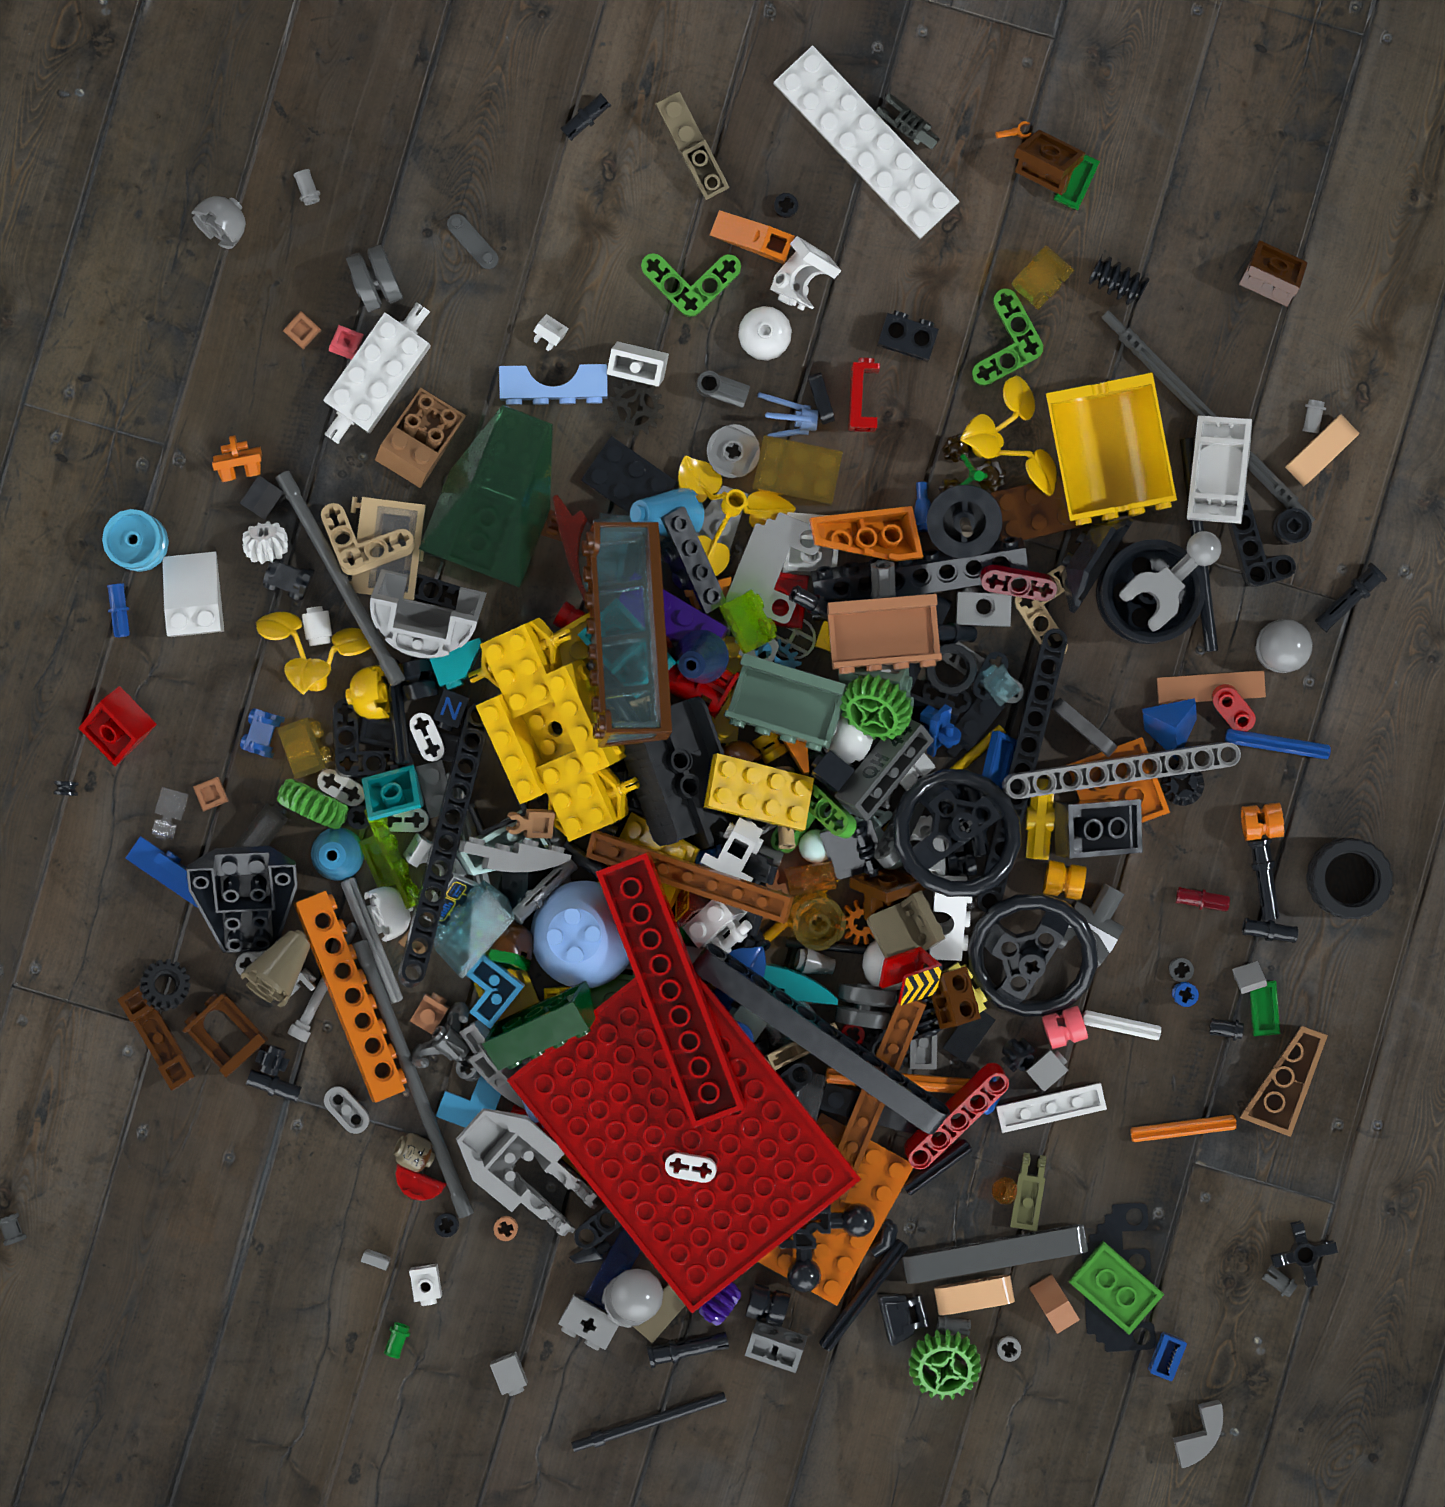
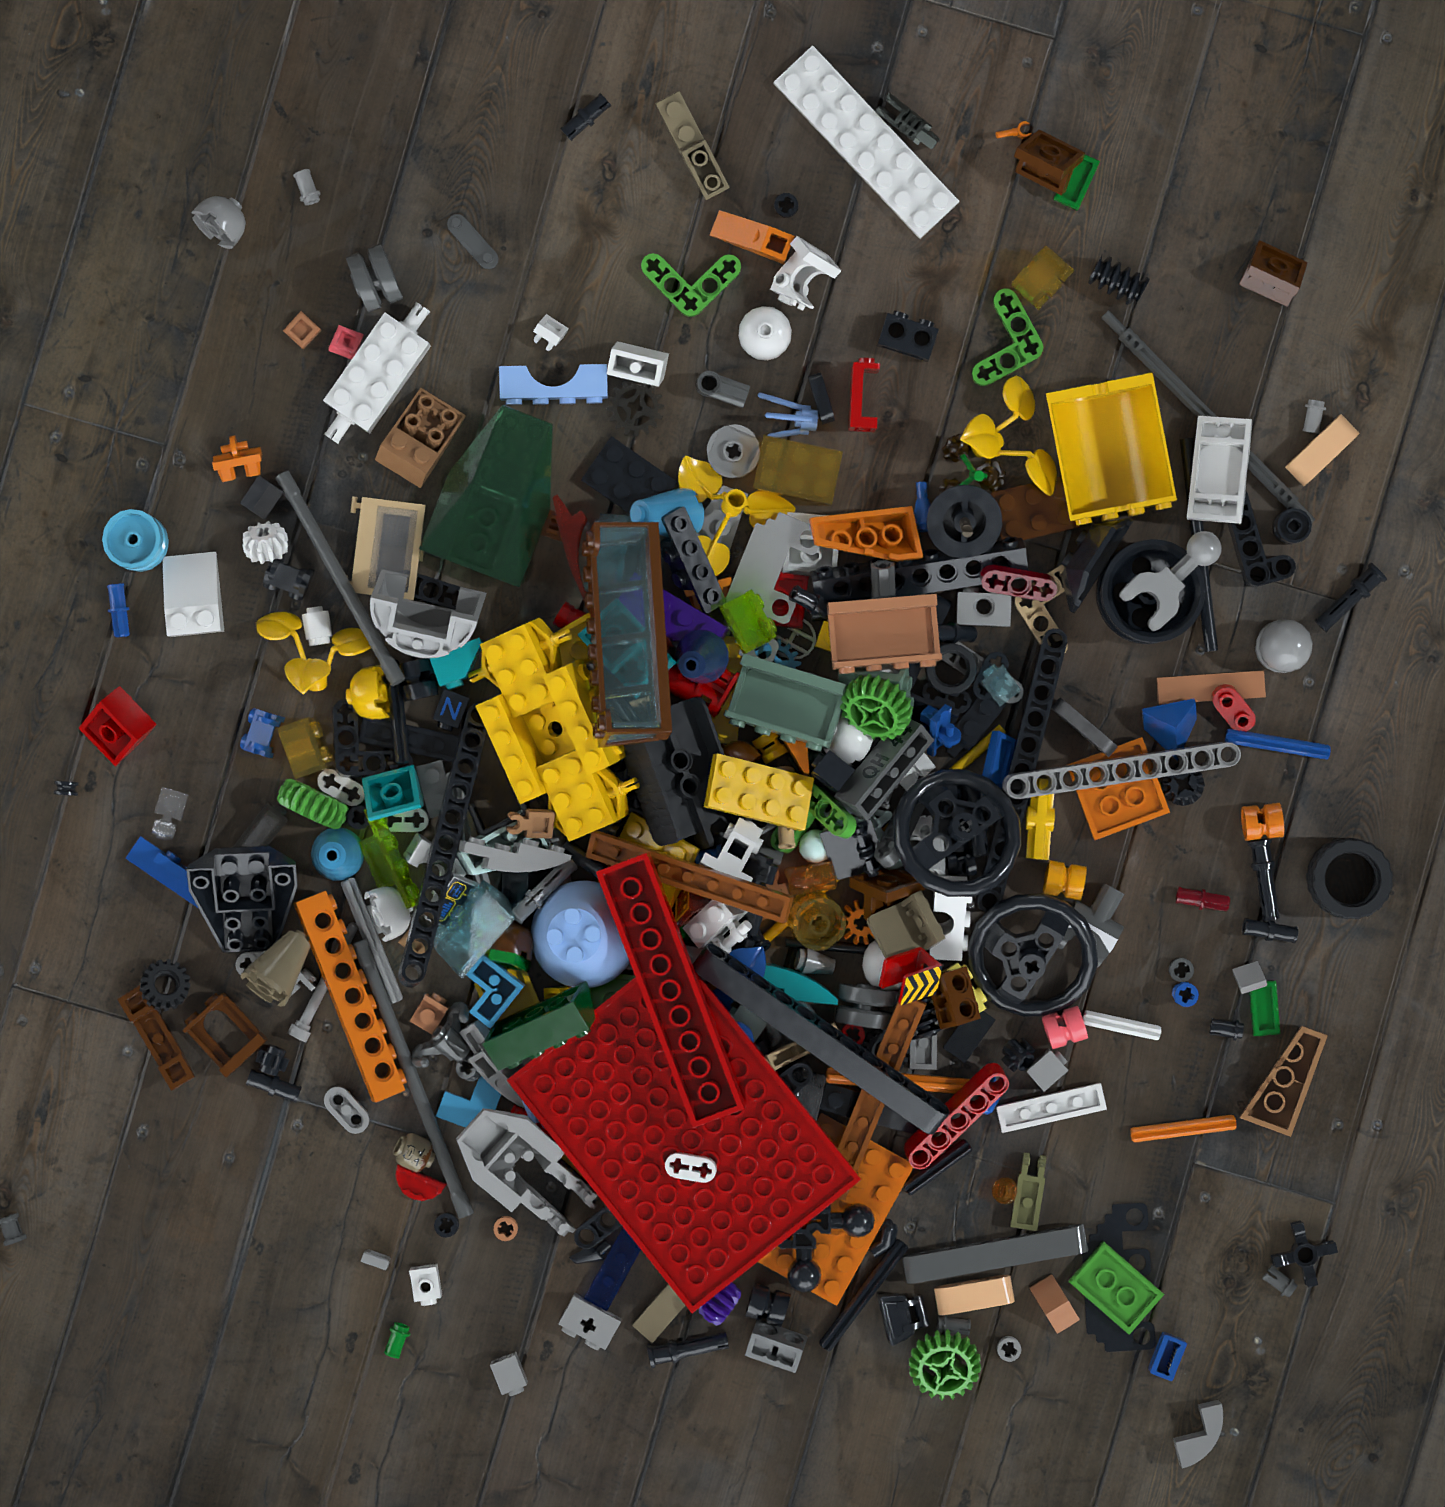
nougat tile [193,777,229,812] -> none
tan beam [321,503,415,575] -> none
white beam [410,713,445,762] -> none
black bar [571,1392,727,1452] -> none
light grey tile [602,1268,663,1328] -> none
black slope [1054,799,1143,859] -> none

